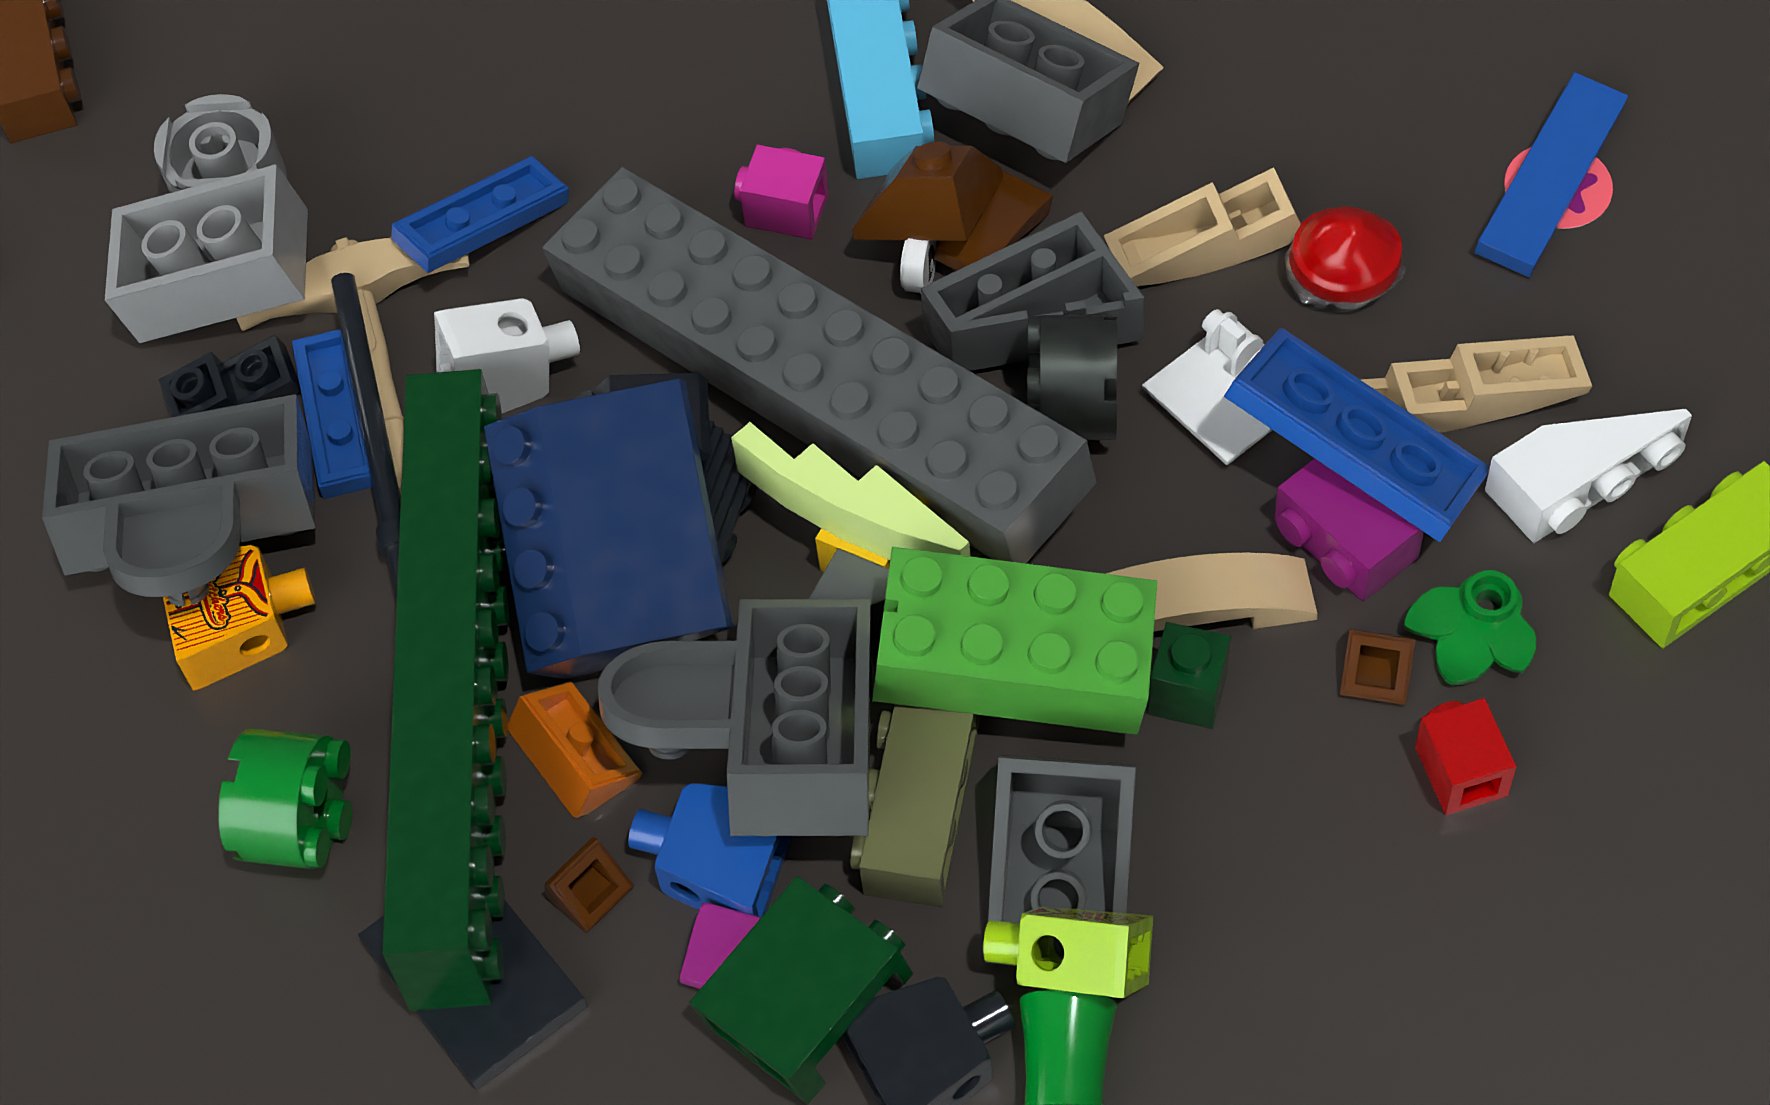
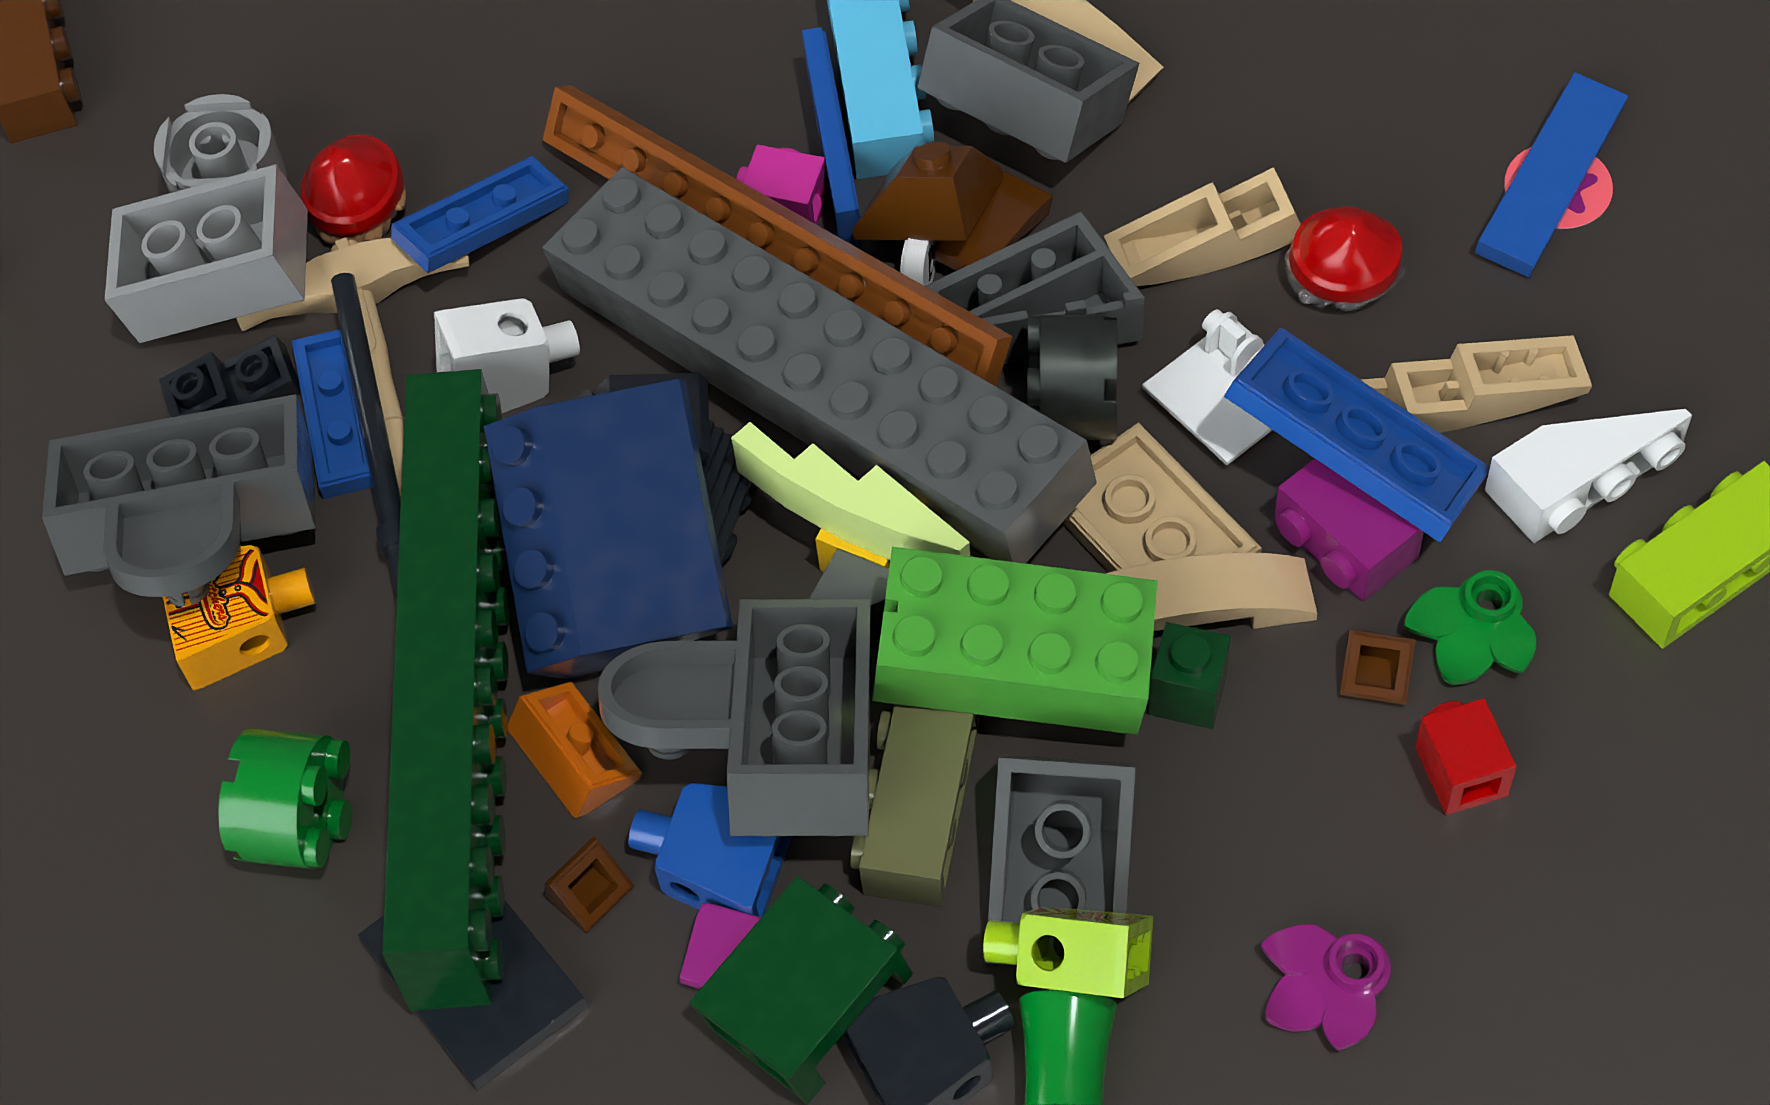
none -> red hair [300,134,406,245]
none -> dark orange plate [543,85,1012,386]
none -> blue tile [802,27,862,246]
none -> tan tile [1062,422,1261,572]
none -> magenta plate [1261,924,1391,1051]

